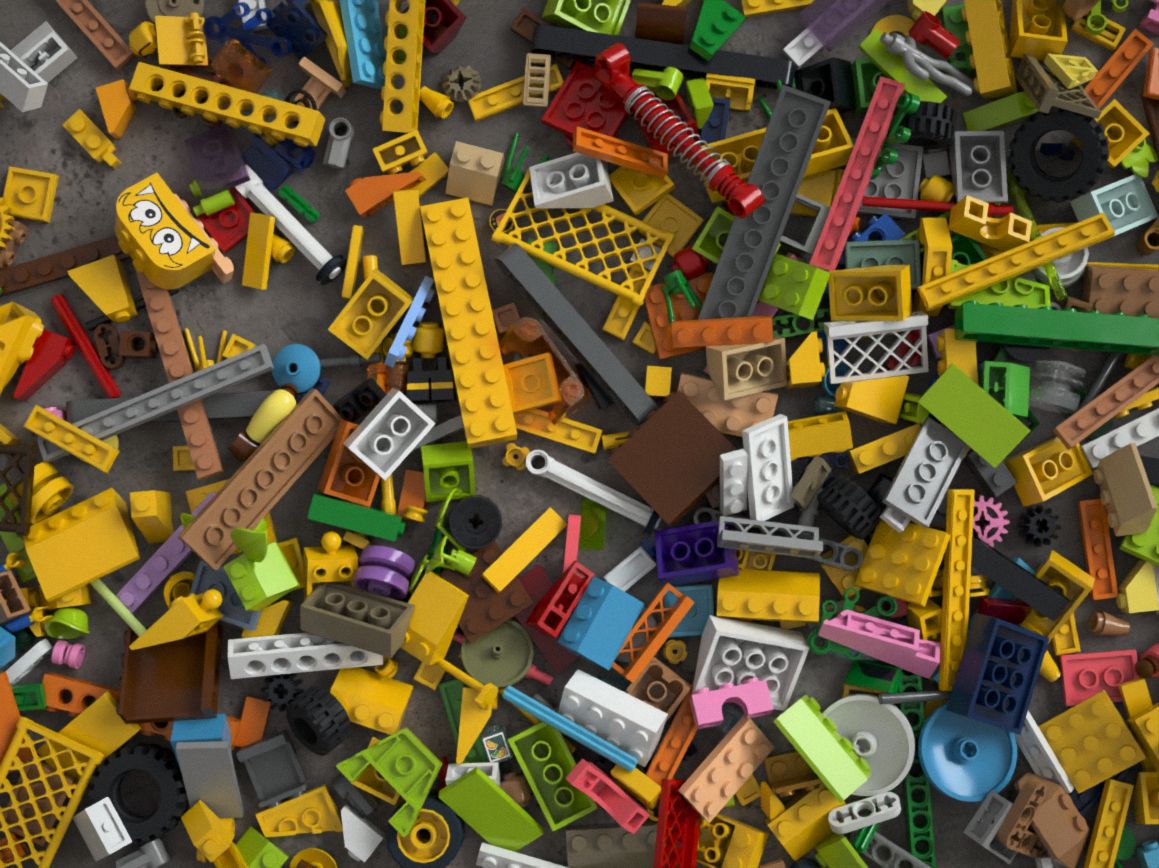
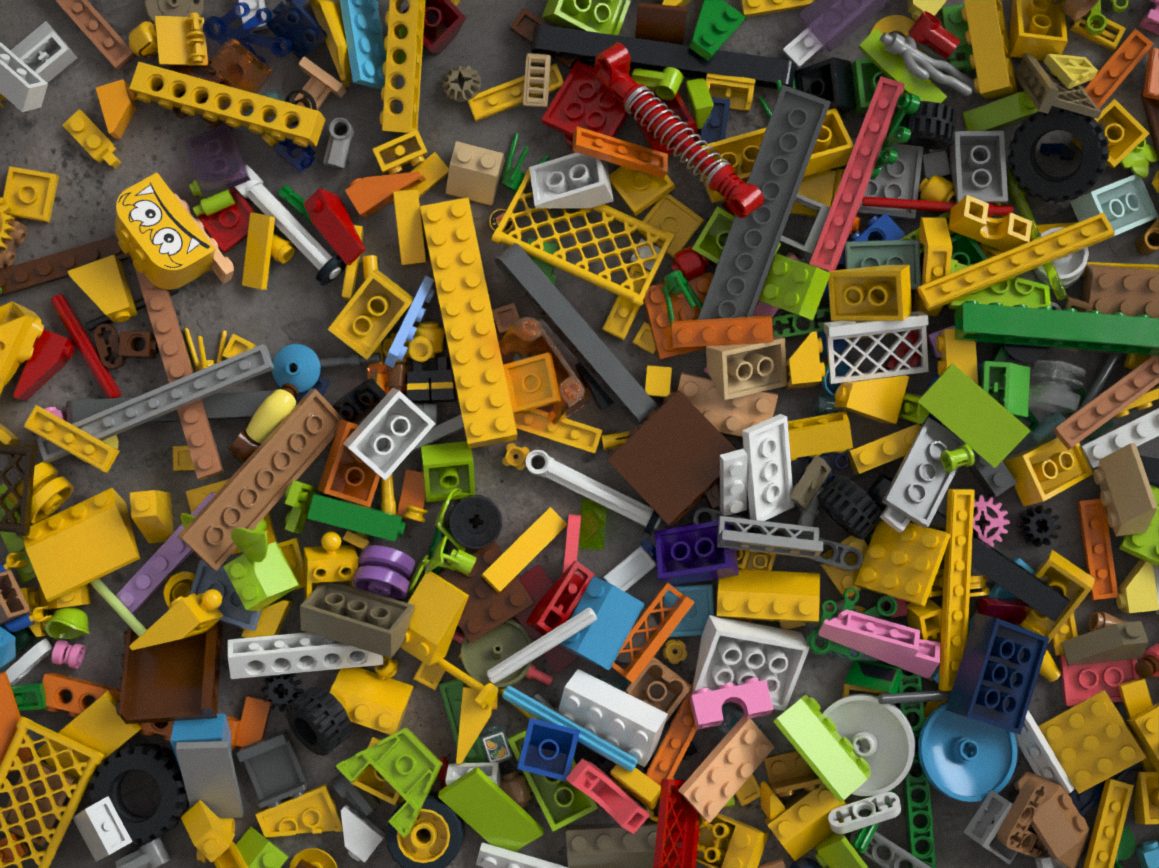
clear blue panel [240,133,294,191] -> none
yellow cone [419,86,454,119] -> none
none -> lime plate [285,480,318,534]
none -> red slope [304,188,365,266]
none -> yellow tile [408,336,433,362]
none -> white axle [487,608,597,684]
none -> blue slope [517,718,580,782]
none -> lime bush [940,444,975,473]
none -> clear light blue cone [1030,411,1066,445]
none -> dark tan slope [1061,621,1149,666]

